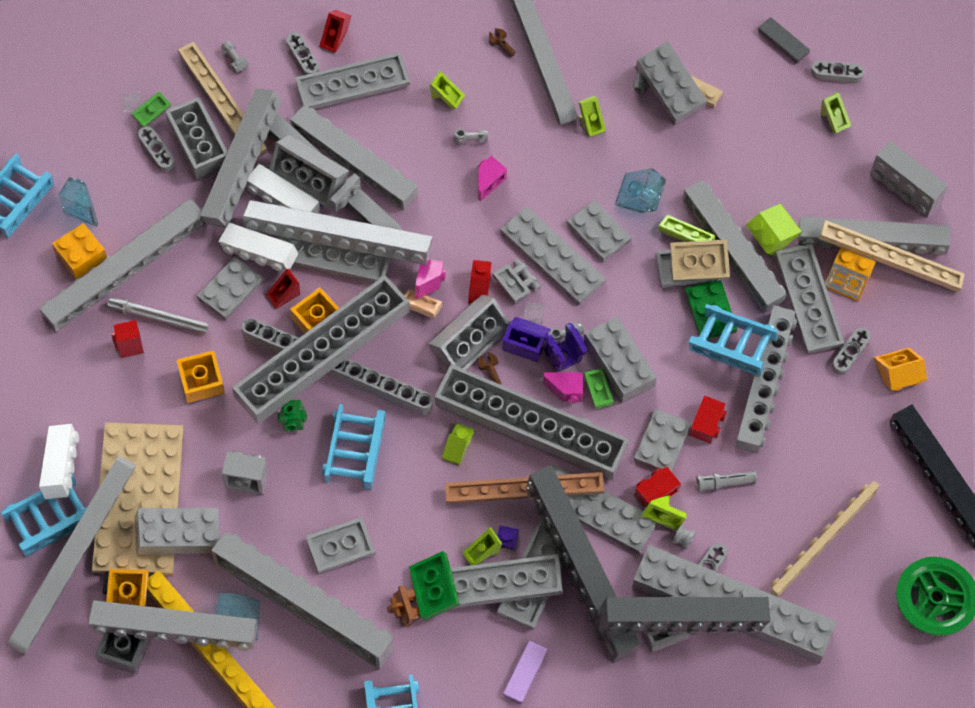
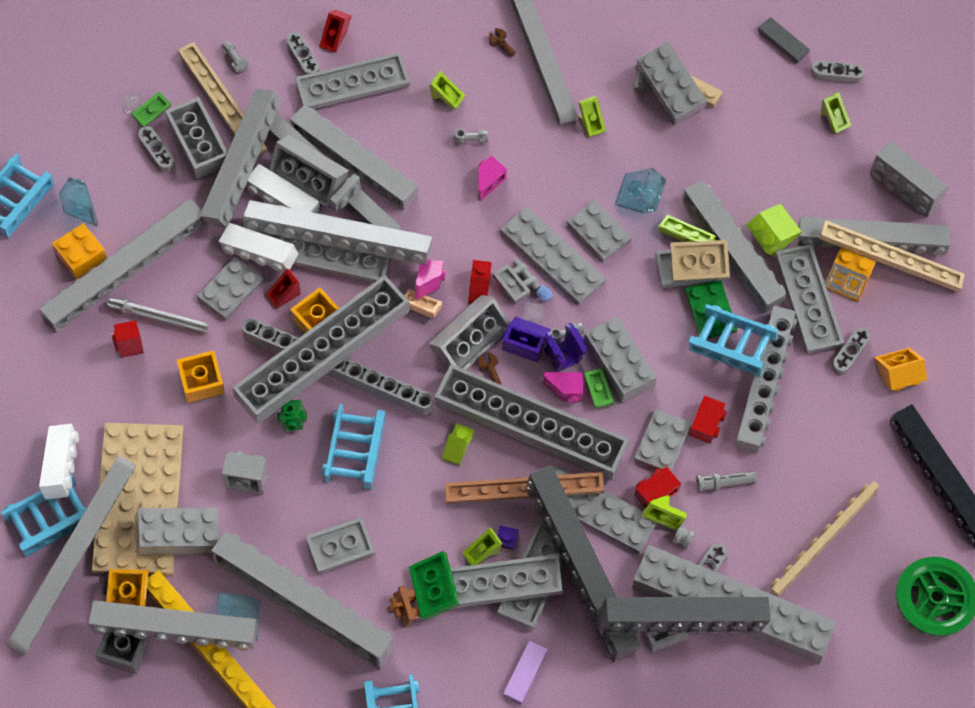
none -> light blue hinge [537,285,553,302]

